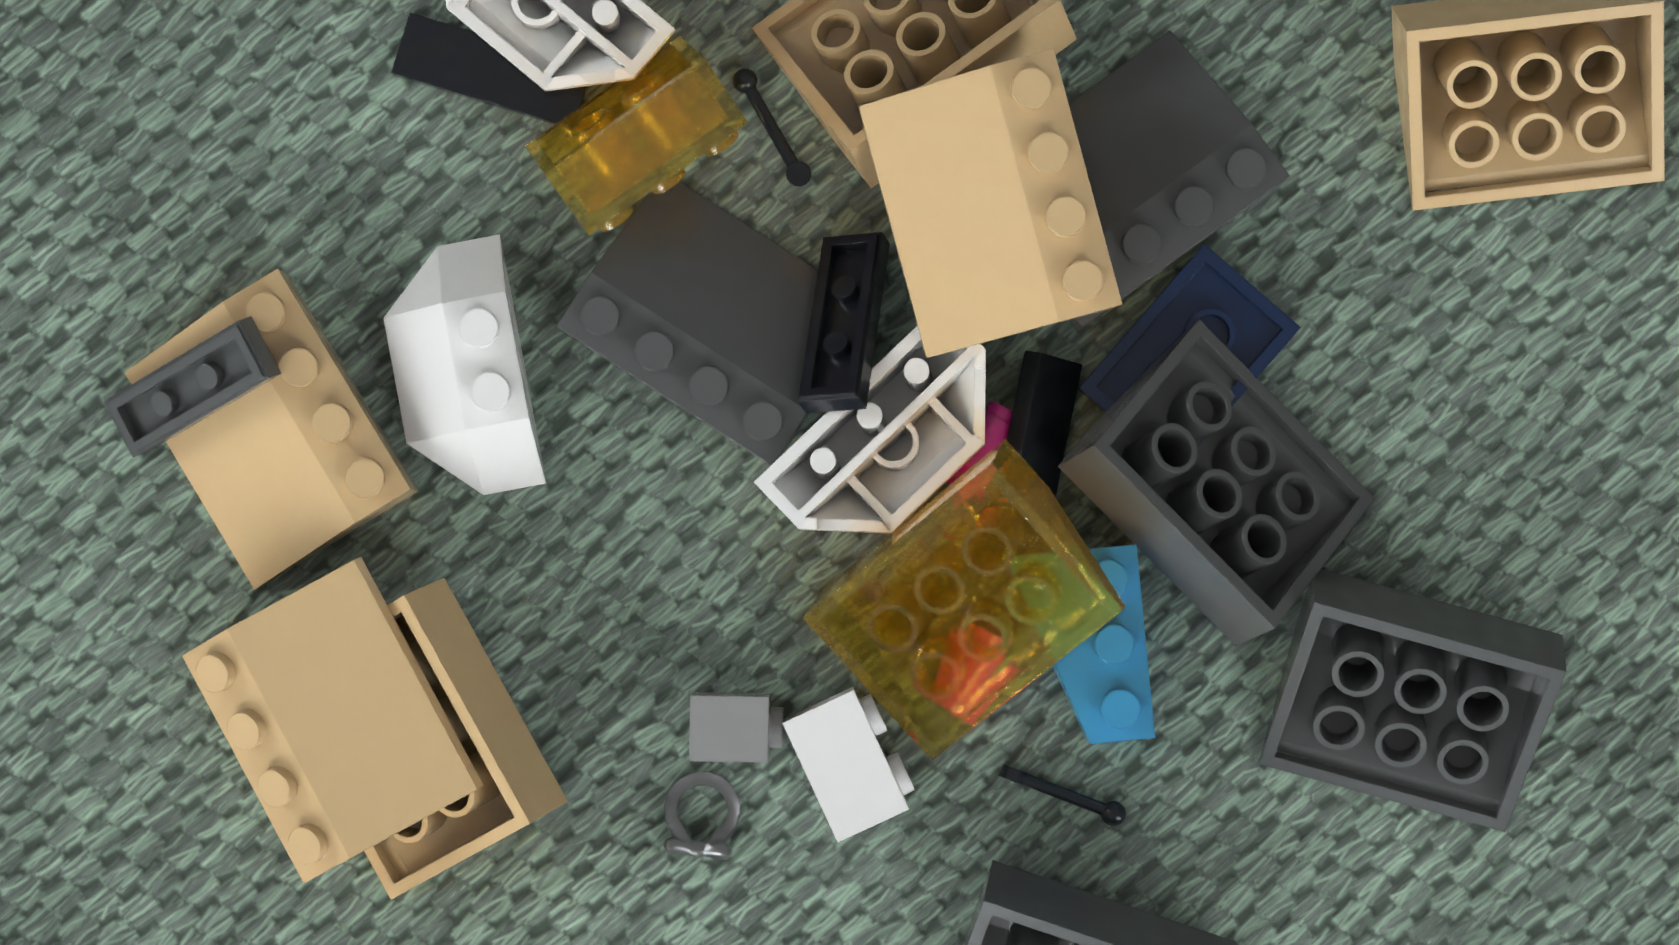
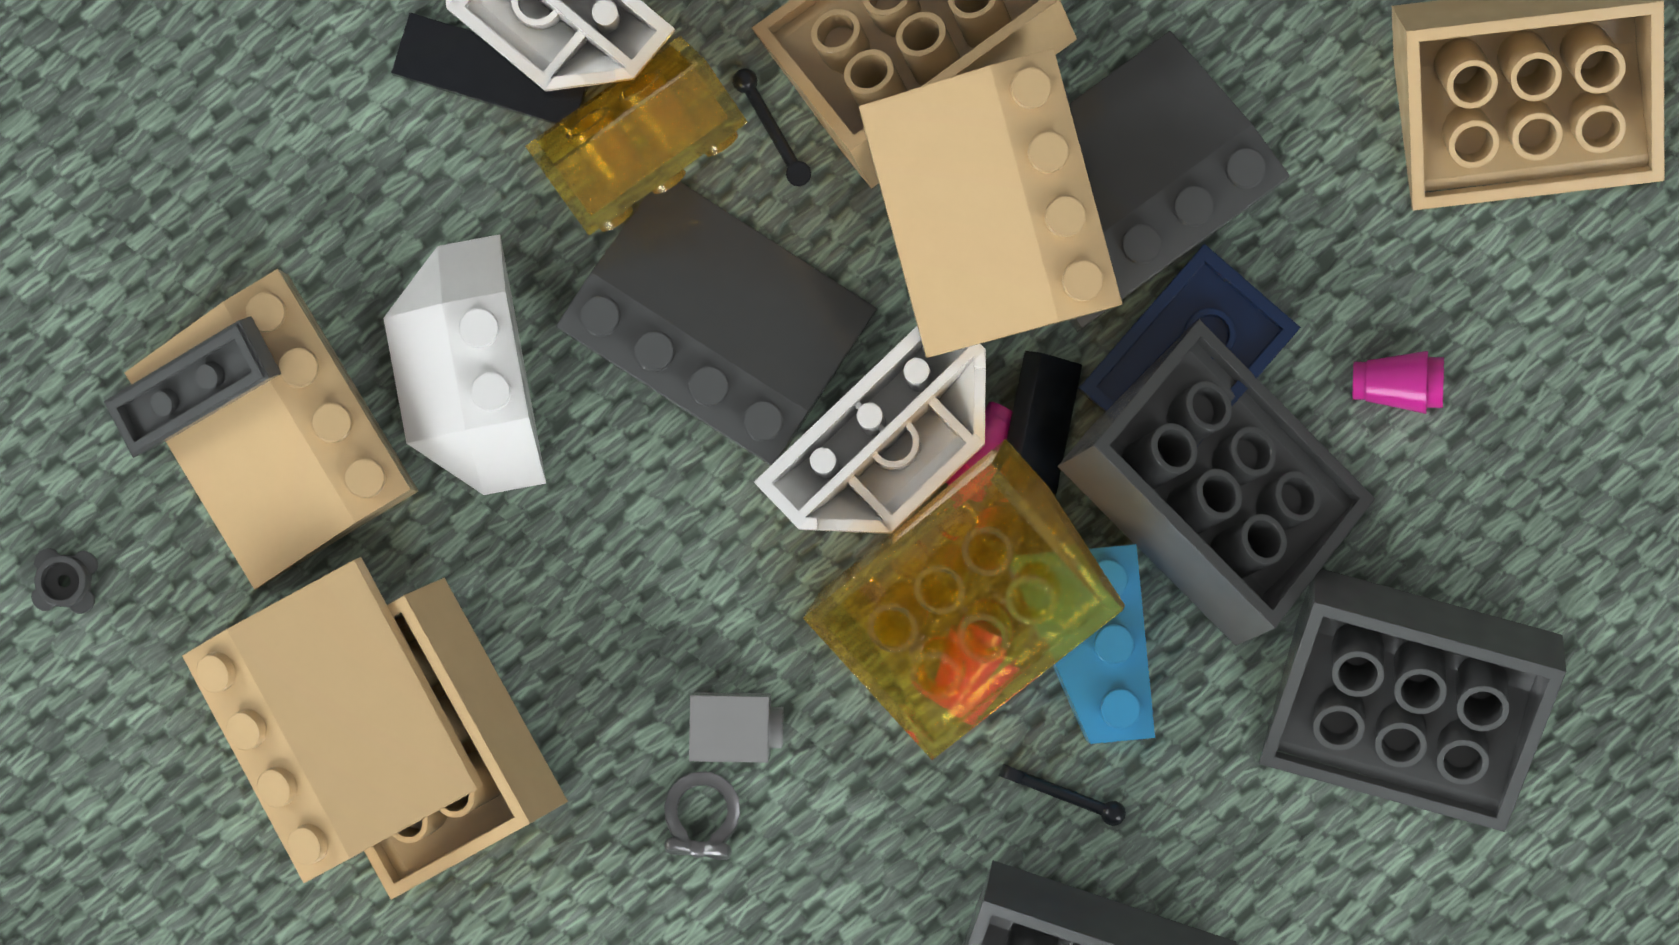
white brick [782,687,915,842] -> none
black tile [798,232,890,413] -> none
none -> dark grey plate [31,548,98,614]
none -> dark pink cone [1352,351,1444,414]

